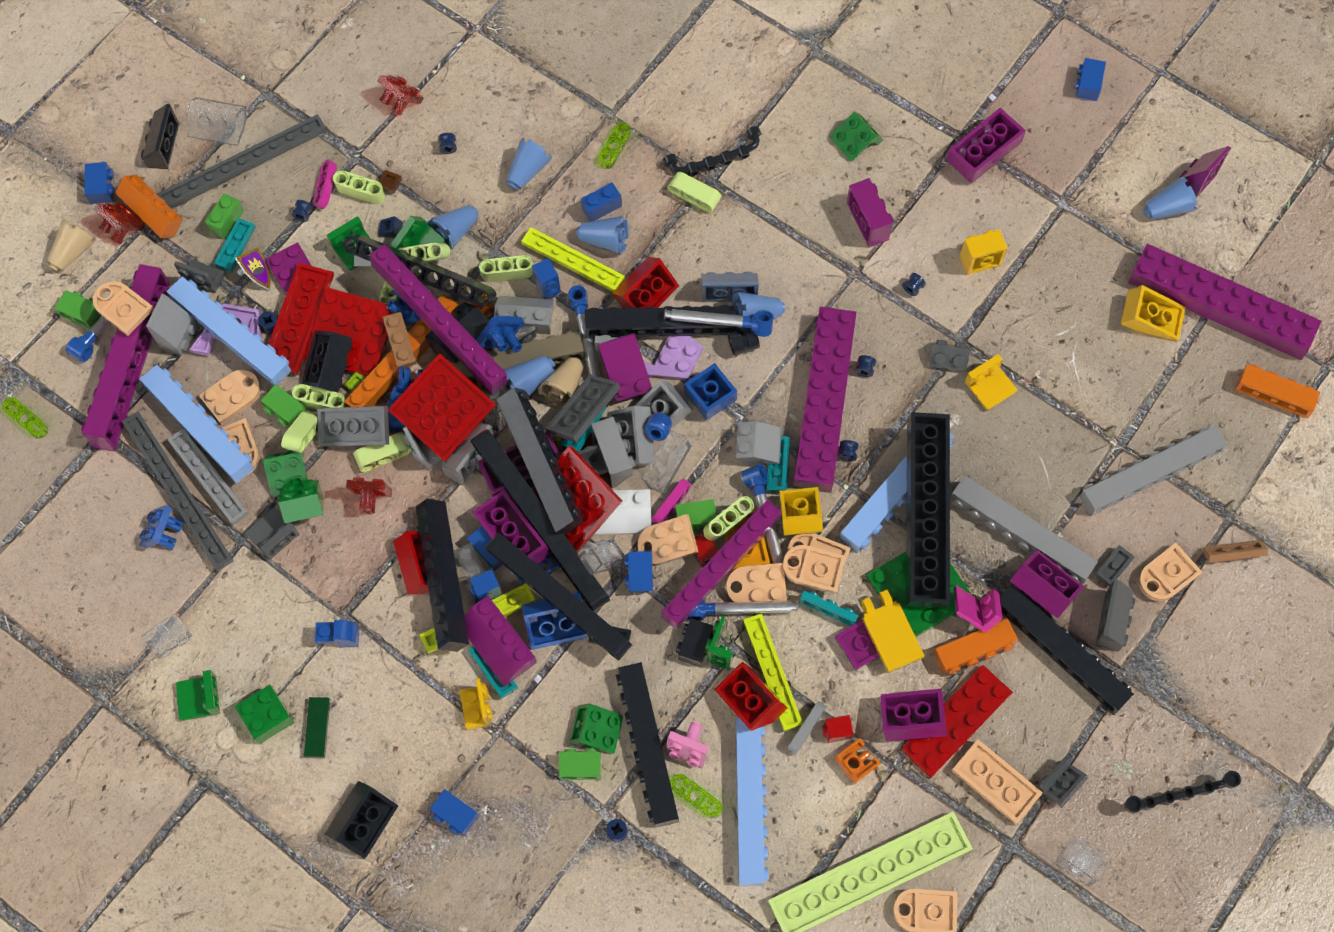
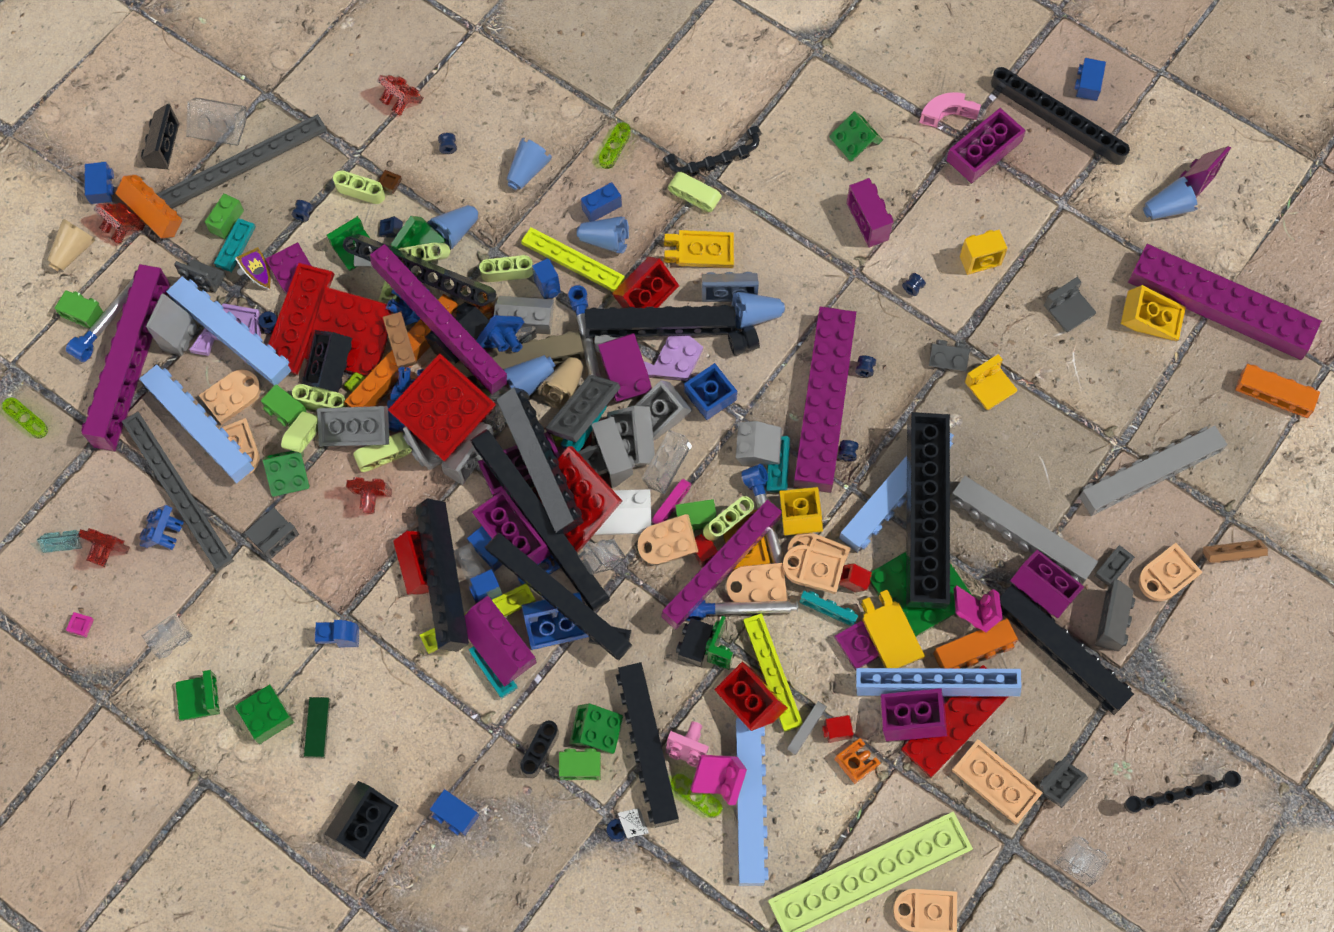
light nougat plate [93,281,154,336] -> none
light grey plate [167,428,249,525] -> none
green brick [278,479,324,523] -> none
dark pink beam [313,159,337,209] -> none
yellow bracket [459,678,493,730] -> none
blue brick [624,550,653,592] -> none
blue head [645,412,672,441] -> none
piece [664,309,774,337] -> none
none -> clear light blue hinge [37,530,82,553]
none -> dark pink plate [66,612,94,638]
none -> clear red plate [77,528,130,567]
none -> black beam [520,720,559,778]
none -> white sticker [618,808,649,838]
none -> yellow tile [664,230,734,268]
none -> dark pink bracket [691,755,747,805]
none -> red brick [839,563,872,592]
none -> light blue brick [856,668,1021,696]
none -> bright pink arch [920,92,981,128]
none -> black beam [991,67,1130,165]
none -> dark grey bracket [1044,277,1096,333]

